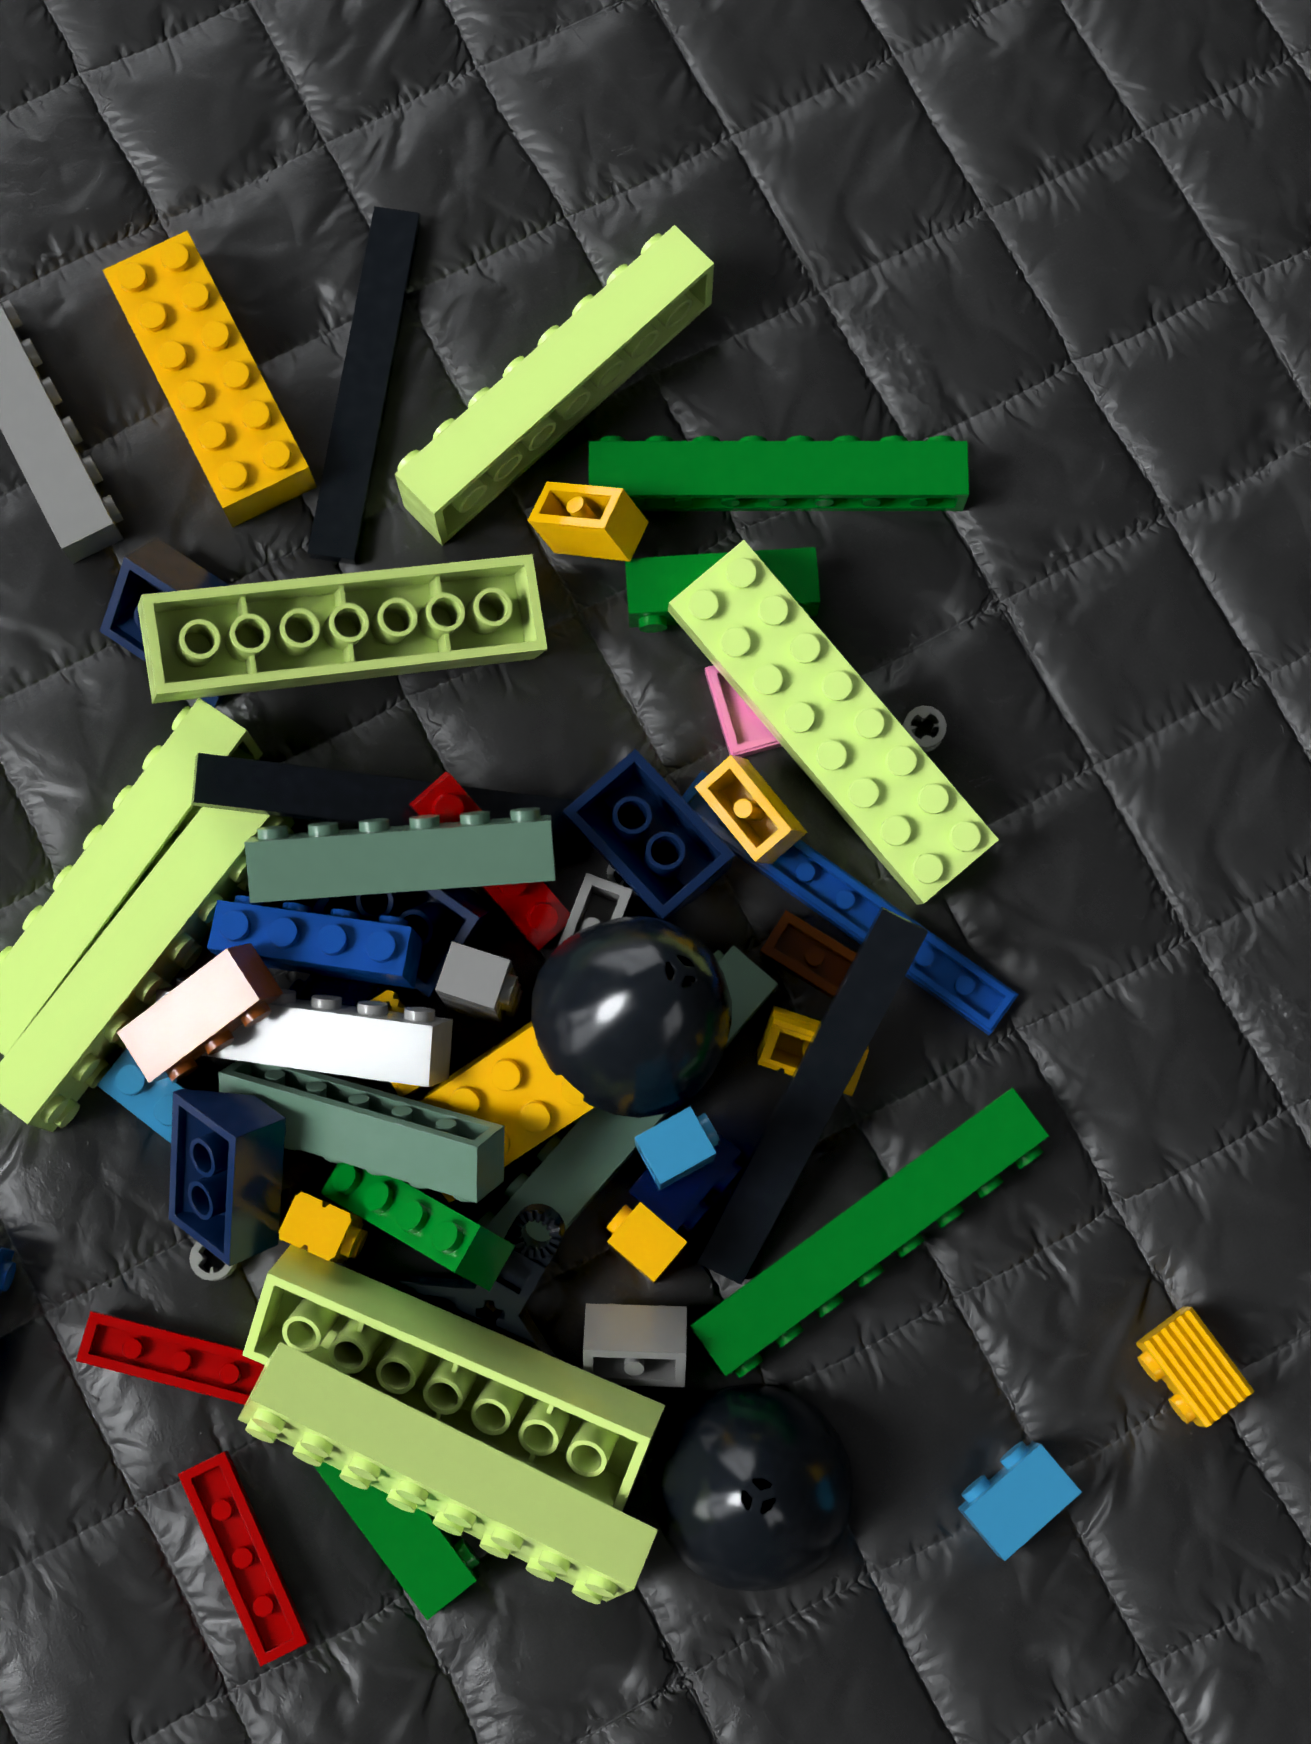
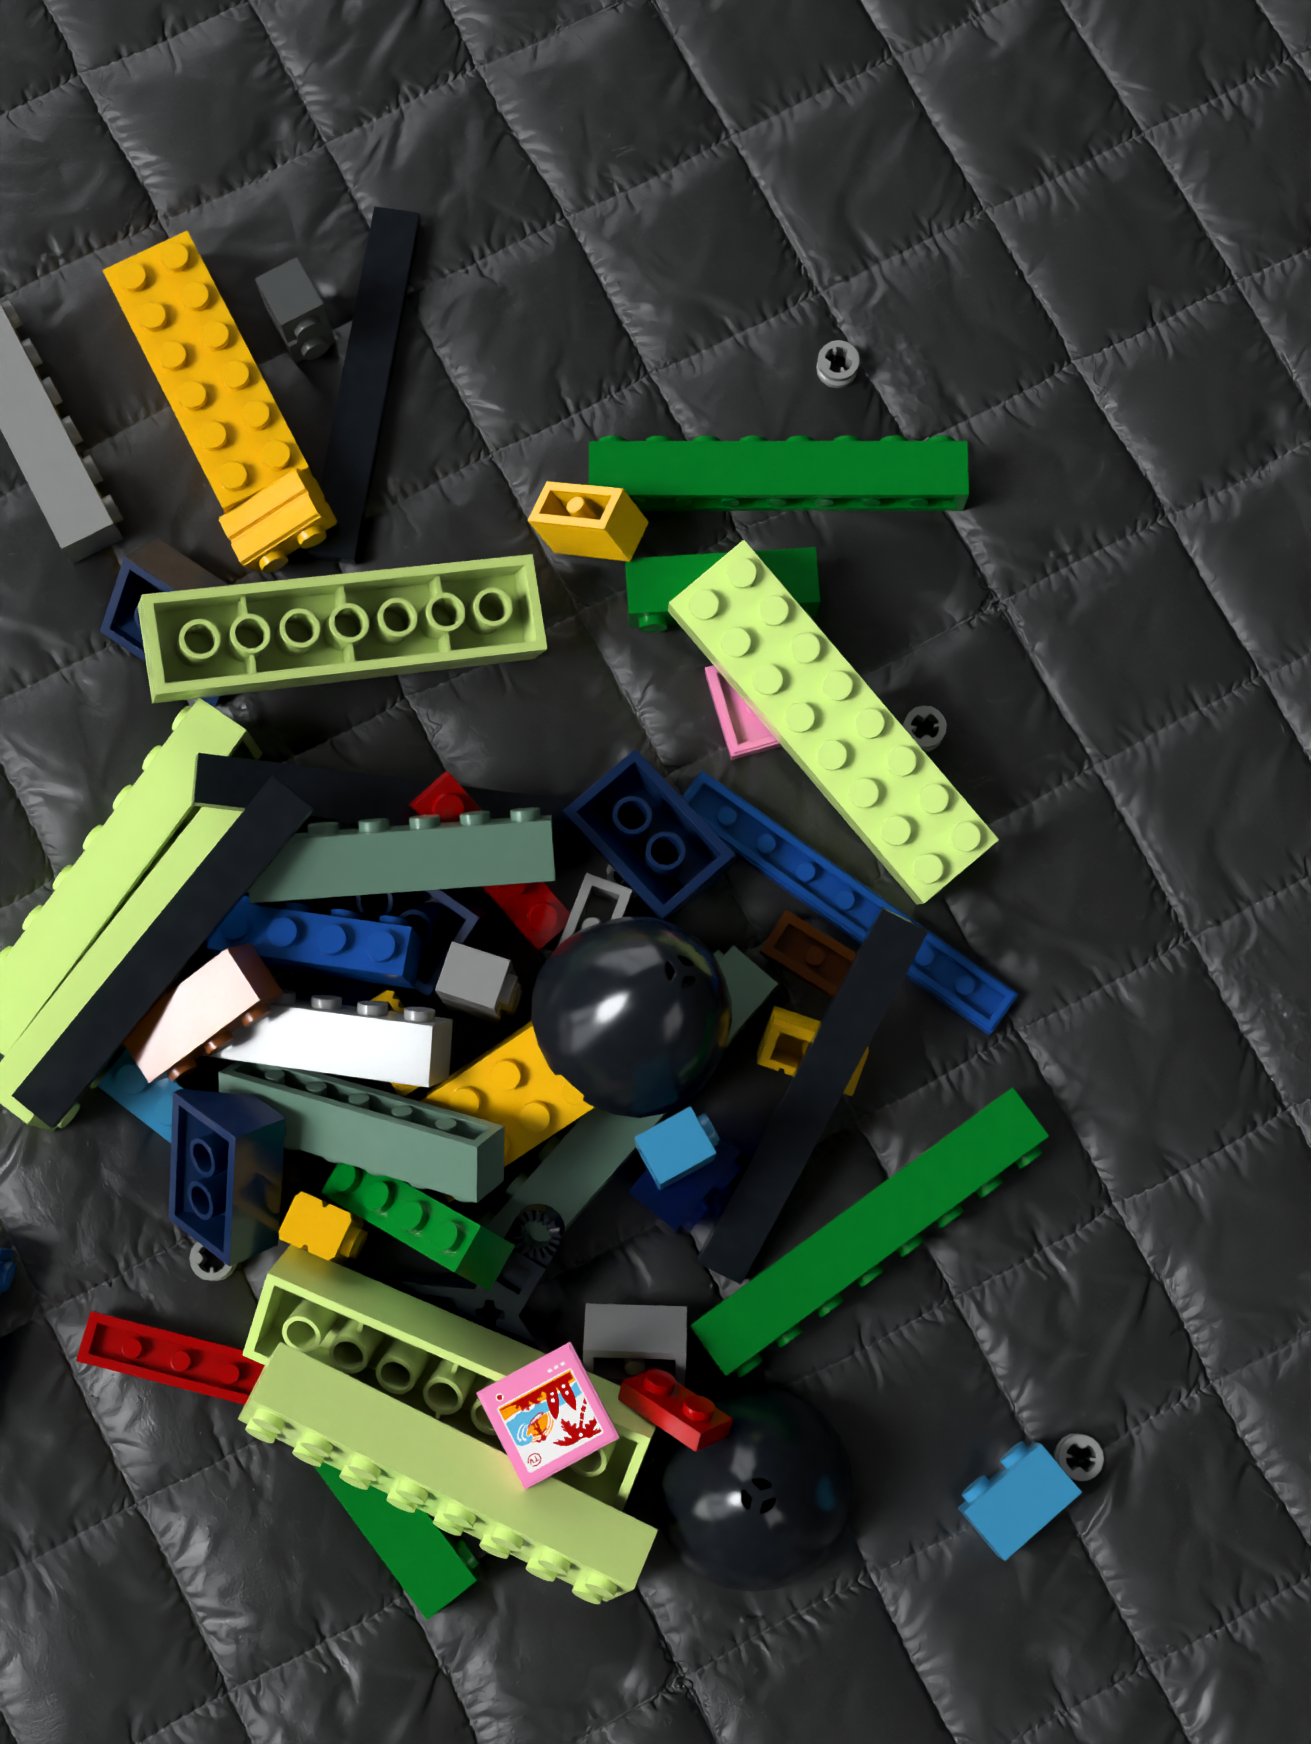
red plate [178,1450,310,1667] -> none
yellowish green brick [395,225,714,546] -> none
yellow brick [606,1202,687,1283] -> none
yellow brick [695,755,808,864] -> none
yellow brick [1135,1307,1254,1428] -> none
none -> black tile [12,775,315,1128]
none -> yellow brick [219,468,337,573]
none -> dark grey piece [255,257,336,364]
none -> tile [476,1342,620,1489]
none -> red plate [618,1368,733,1452]
none -> light grey bush [816,340,860,388]
none -> light grey bush [1054,1433,1104,1481]

